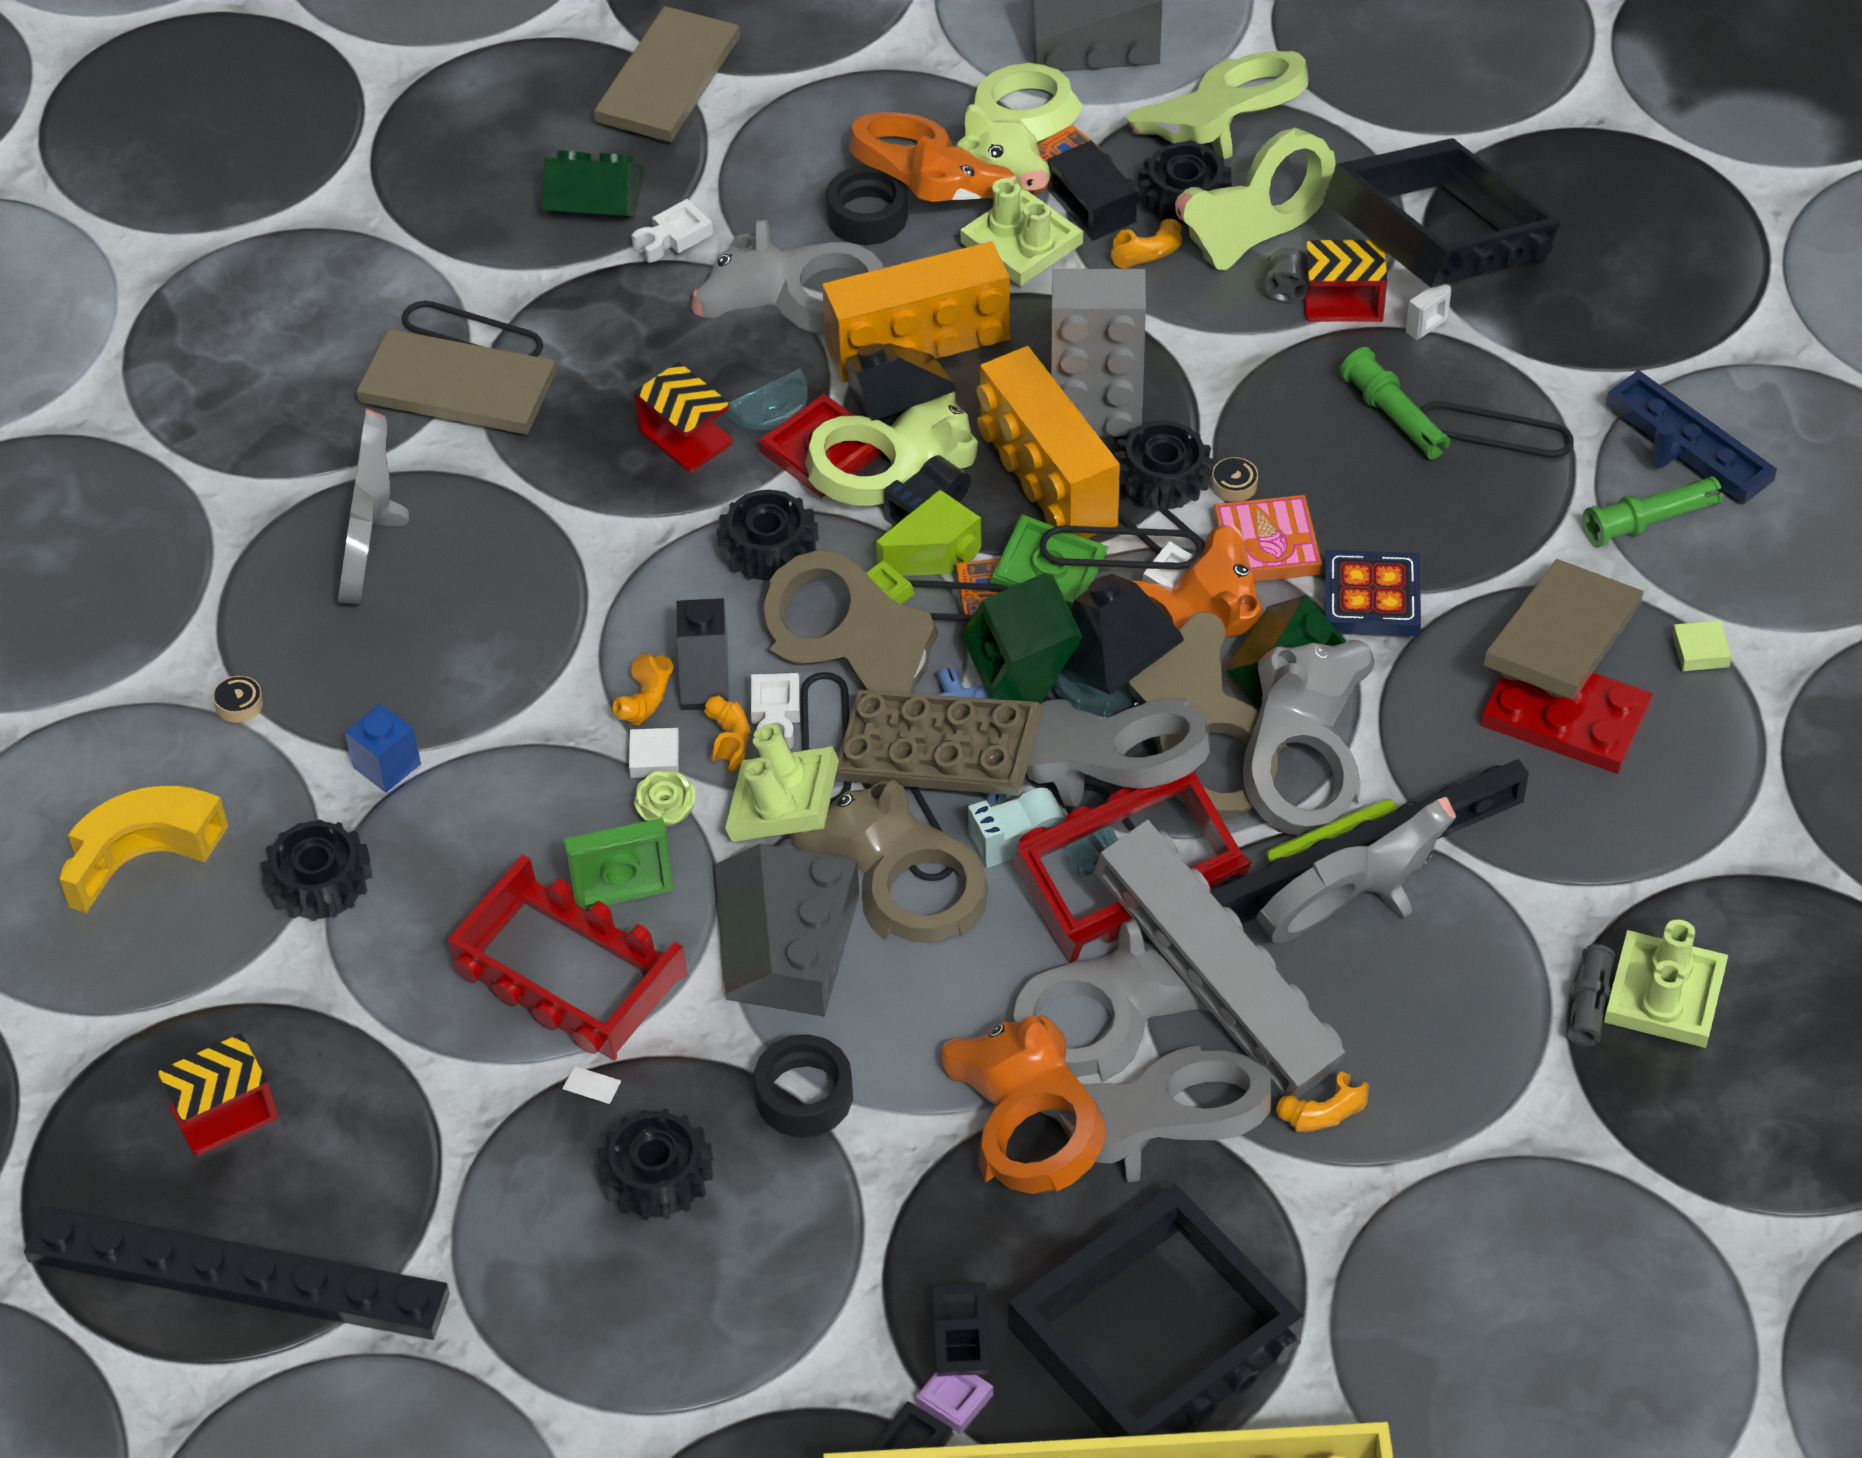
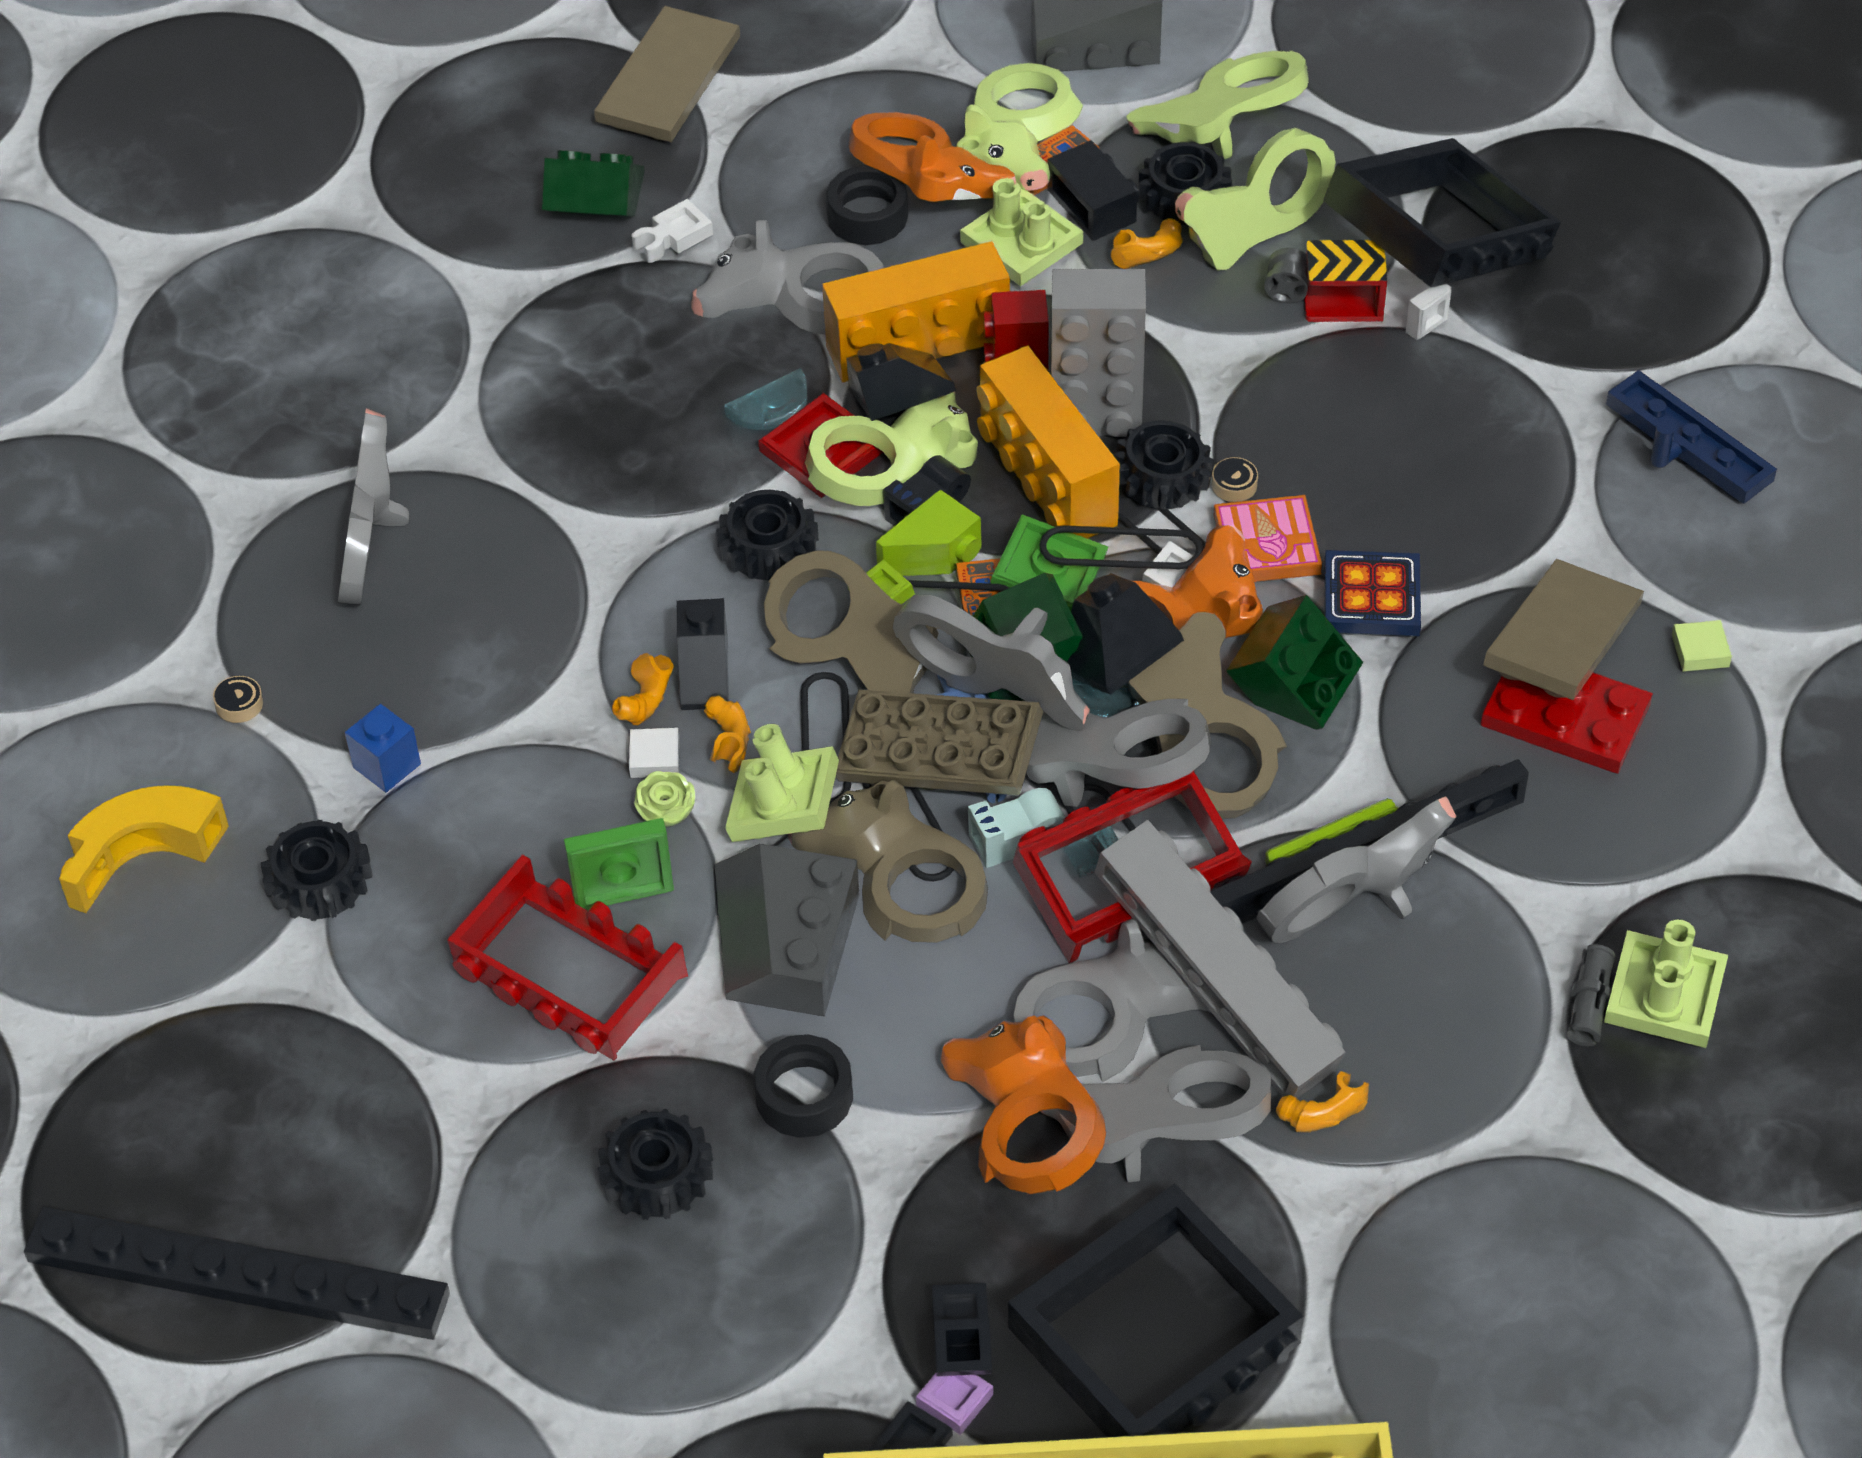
piece [158,1033,279,1156] -> none
dark tan tile [356,329,557,435] -> none
black piece [402,300,543,357] -> none
white sticker [563,1066,621,1104] -> none
piece [634,362,732,472] -> none
white plate [751,673,800,749] -> none
light grey animal [1242,640,1375,836] -> none
bright green pin [1339,347,1451,460] -> none
black piece [1420,401,1574,458] -> none
bright green pin [1583,476,1723,548] -> none
none -> light grey animal [893,595,1090,731]
none -> red brick [983,290,1049,372]

